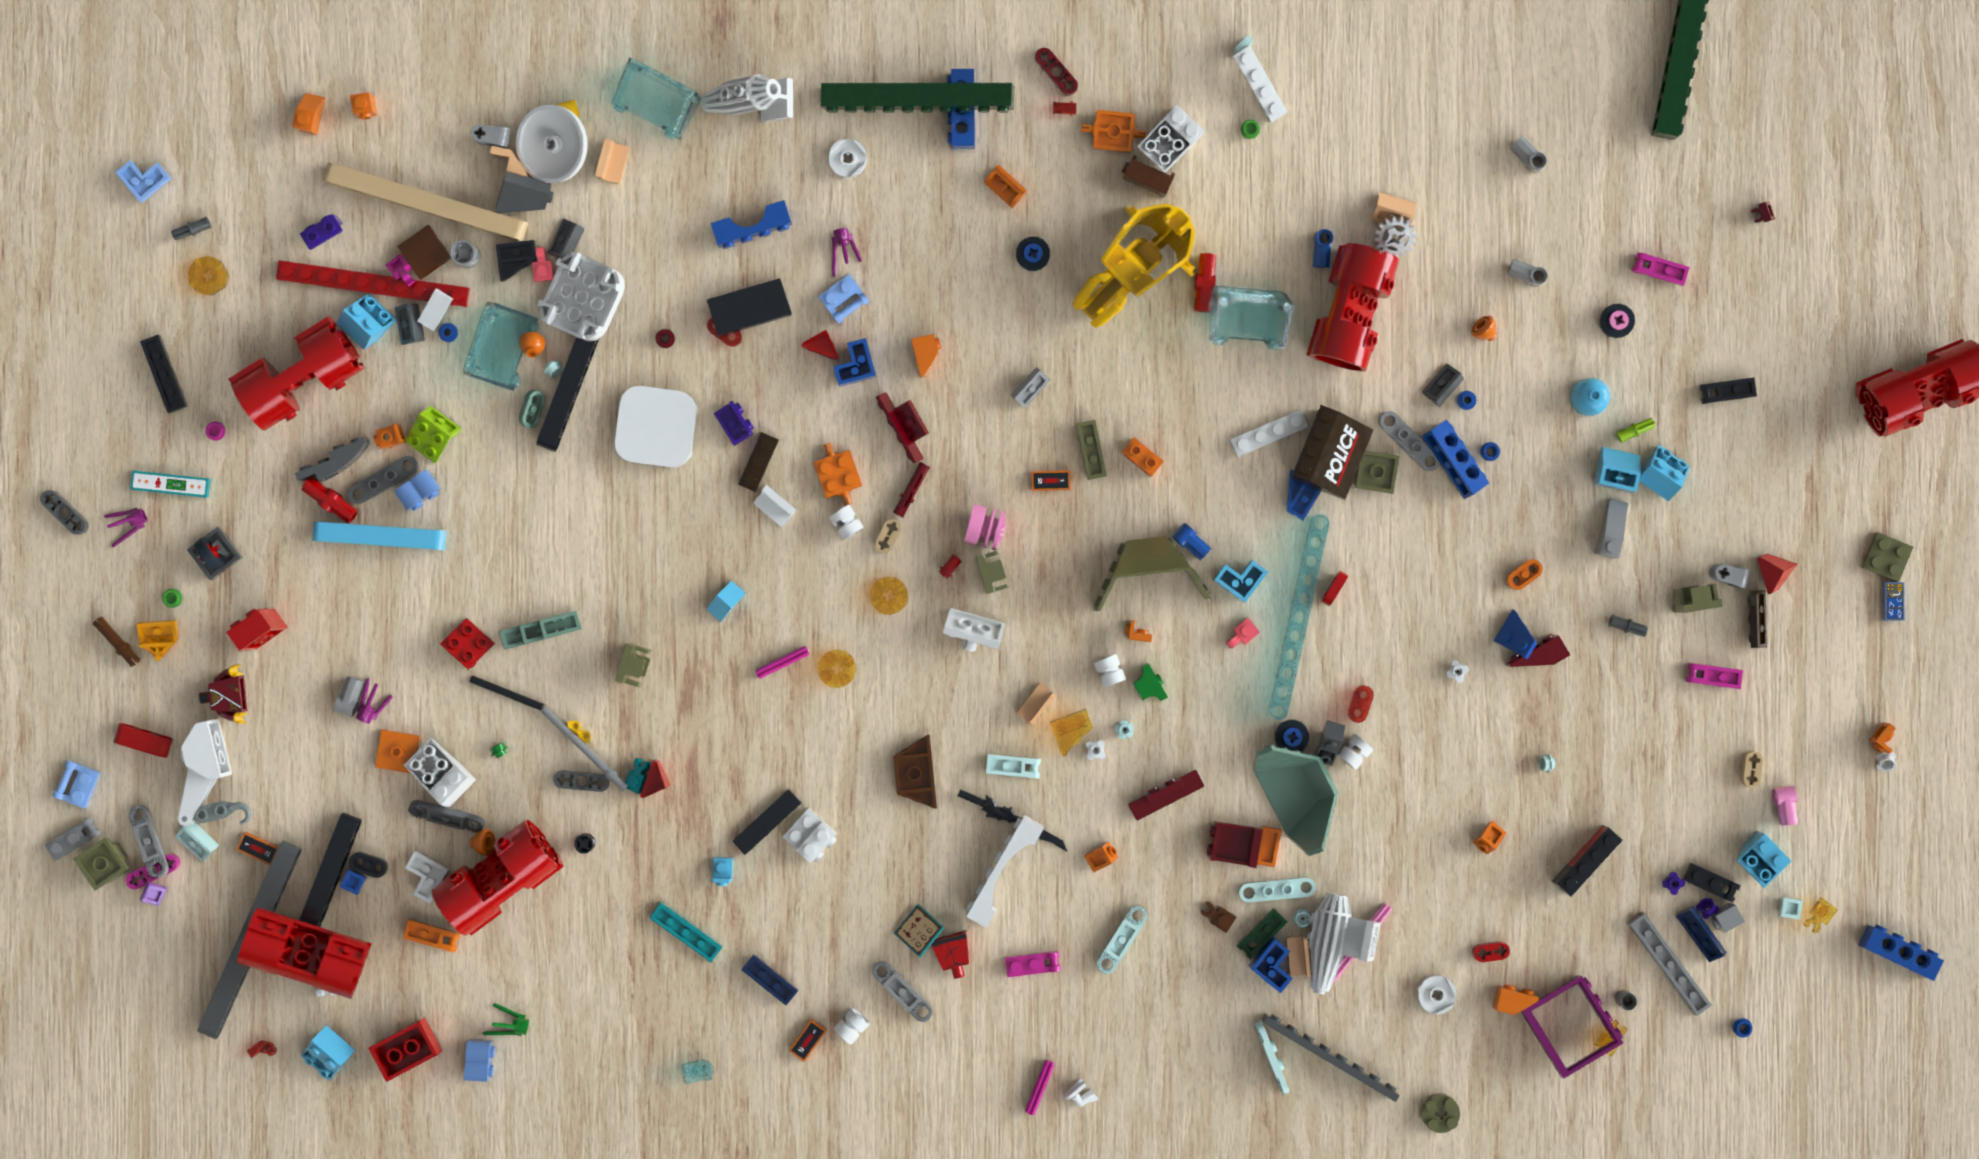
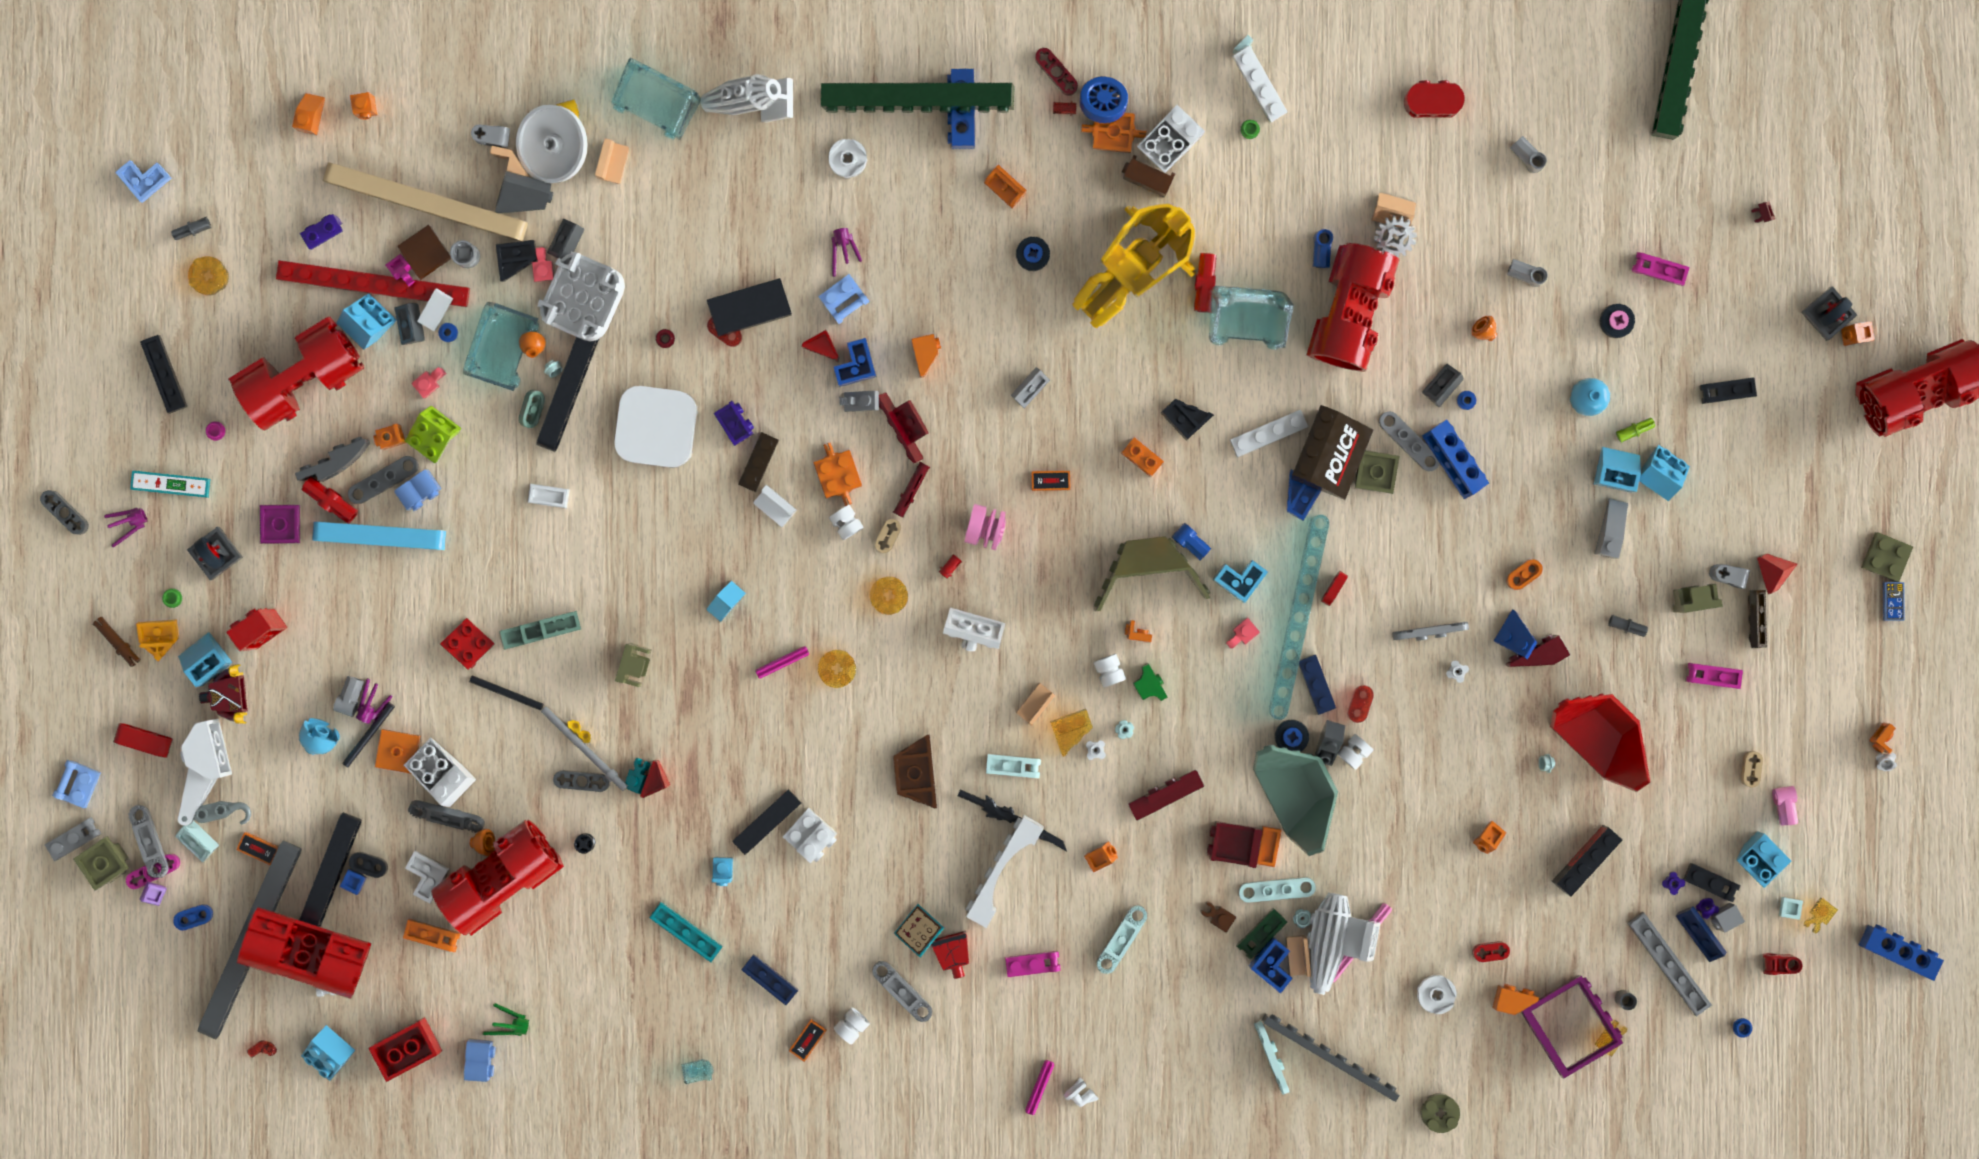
green plate [489,742,508,758] -> none
blue arch [711,200,792,249] -> none
olive panel [976,550,1009,594] -> none
olive plate [1076,420,1107,480] -> none
blue plate [1480,442,1500,461] -> none
none -> blue plate [173,904,213,931]
none -> medium azure slope [178,632,233,687]
none -> magenta plate [260,505,300,544]
none -> medium azure cylinder [299,718,340,755]
none -> black bar [342,702,395,768]
none -> coral plate [411,367,447,398]
none -> white tile [528,484,569,508]
none -> light grey plate [839,391,879,412]
none -> blue wheel [1079,76,1128,123]
none -> black wing [1160,399,1214,441]
none -> dark blue plate [1297,654,1336,715]
none -> light grey plate [1392,622,1469,641]
none -> red brick [1404,80,1465,118]
none -> red piece [1550,693,1651,792]
none -> red piece [1763,953,1803,975]
none -> dark grey plate [1801,286,1857,341]
none -> orange bracket [1841,322,1875,346]

